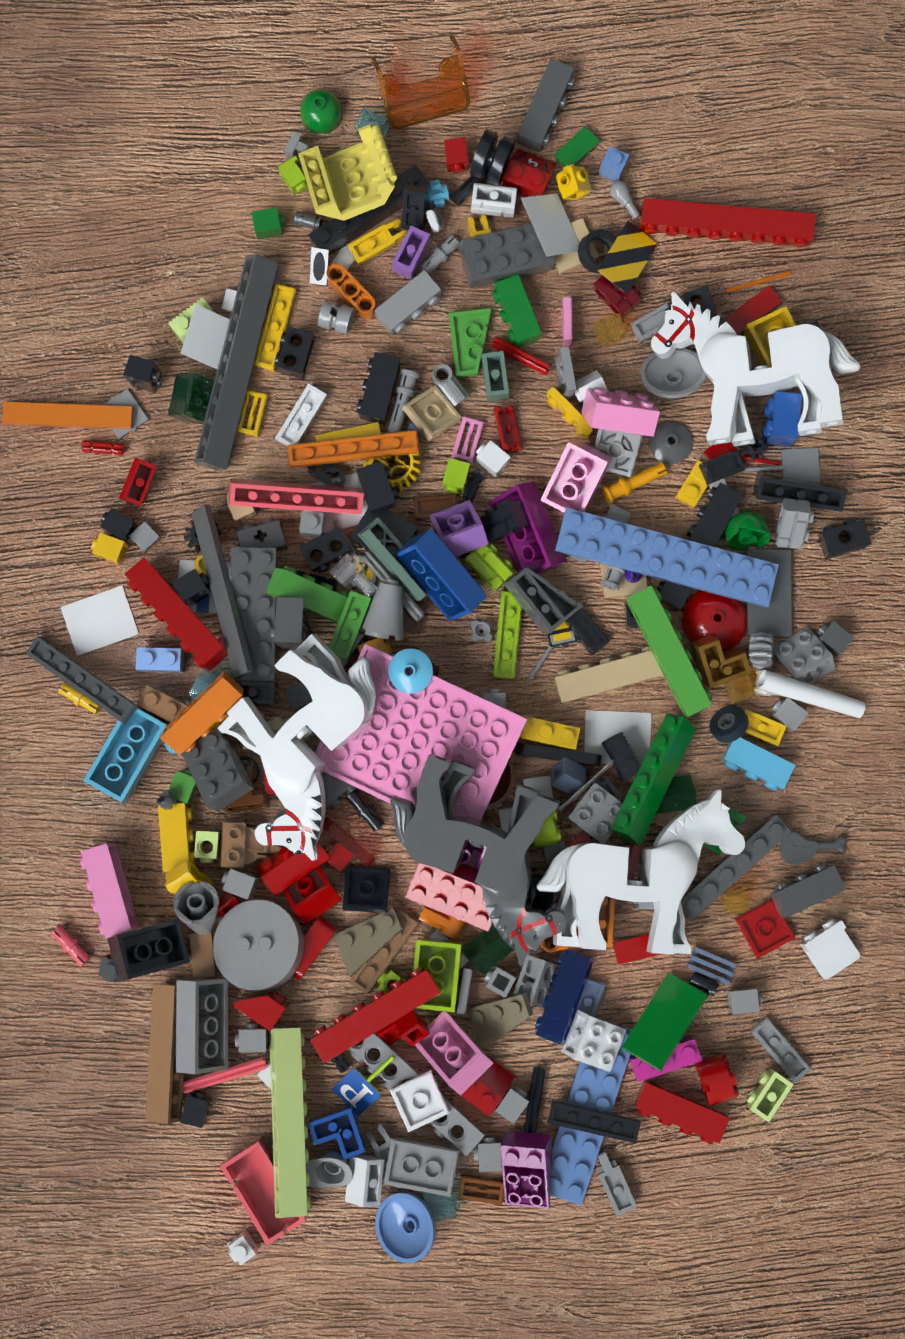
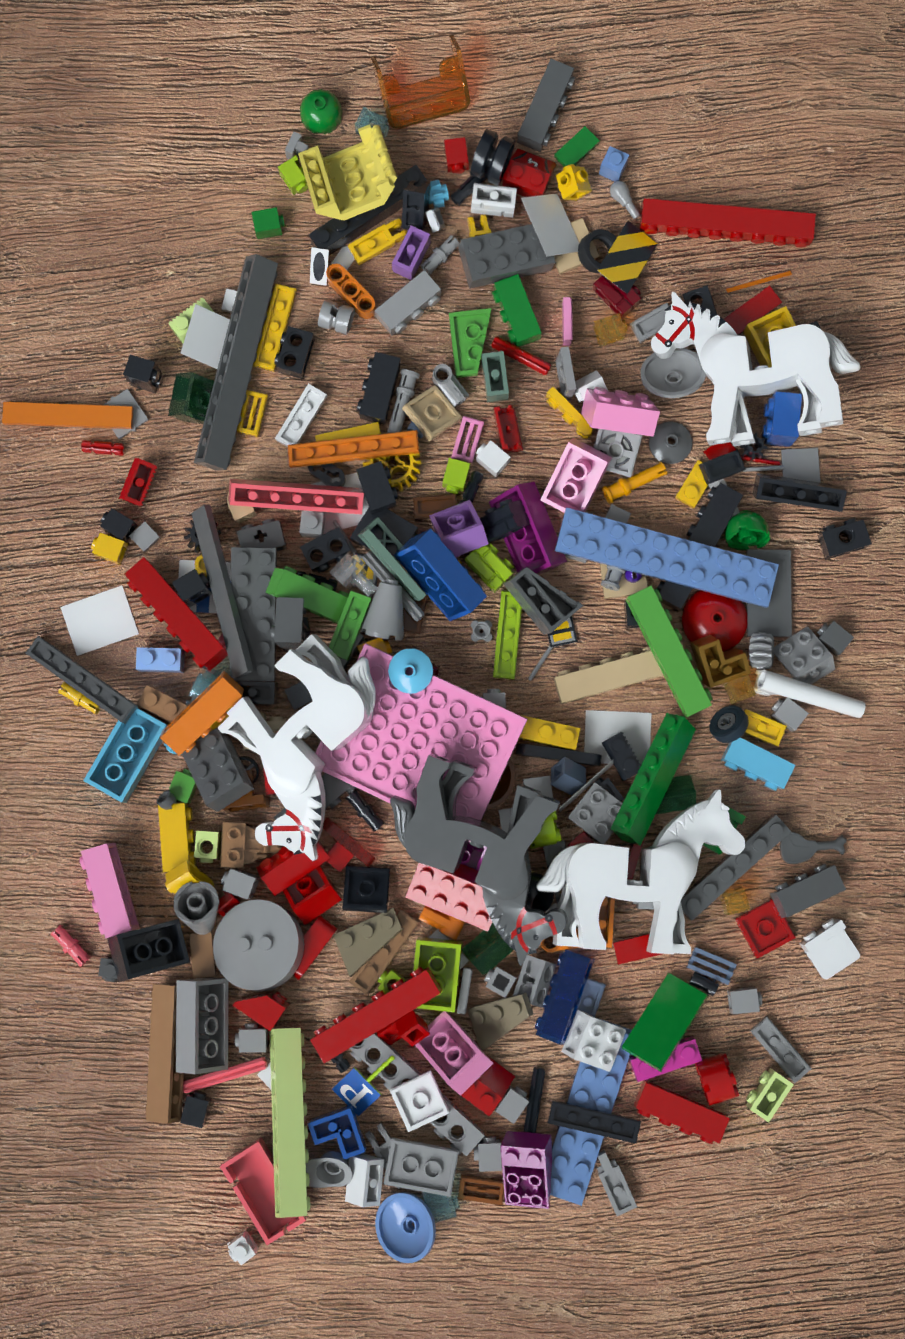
dark grey pin [294,211,323,231] -> none
black tile [565,608,609,656] -> none
light grey brick [775,498,814,549] -> none

